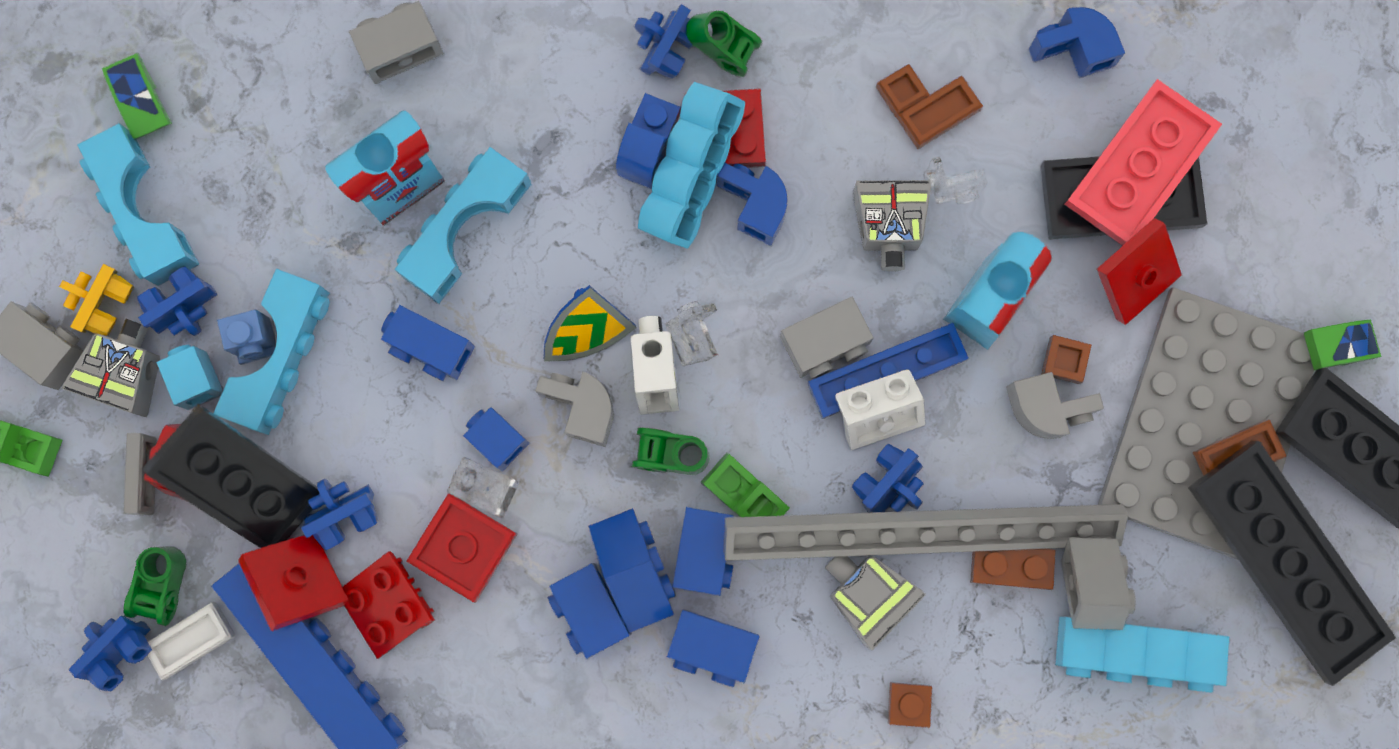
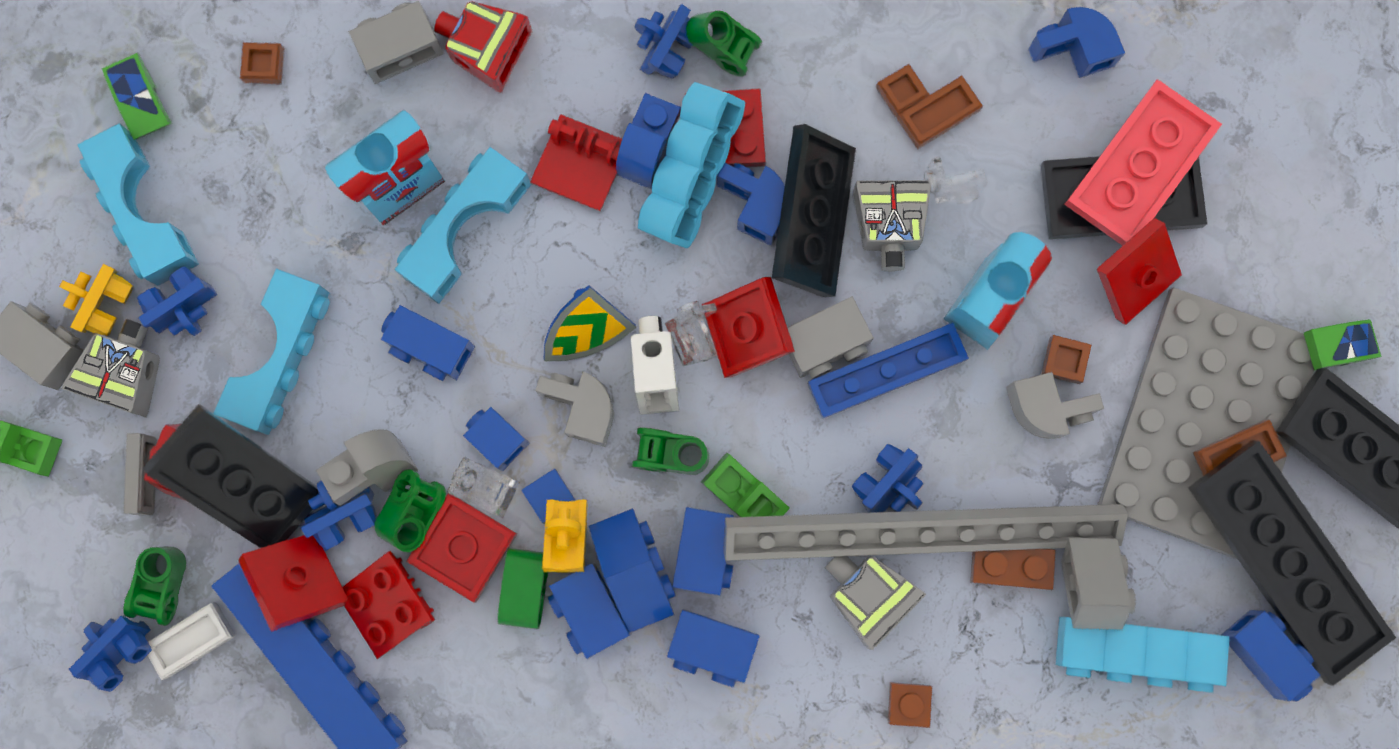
medium azure brick [156,345,223,410] -> none
medium blue brick [217,309,276,365] -> none
white bracket [835,370,925,450] -> none
none -> dark orange tile [240,42,284,84]
none -> light grey brick [316,429,418,506]
none -> green piece [375,469,446,552]
none -> red torso [434,1,532,93]
none -> green beam [498,548,548,629]
none -> blue tile [522,468,576,524]
none -> red hinge [530,114,622,212]
none -> yellow hips [542,499,588,573]
none -> red plate [702,277,795,378]
none -> black plate [771,124,856,297]
none -> blue brick [1221,610,1321,702]

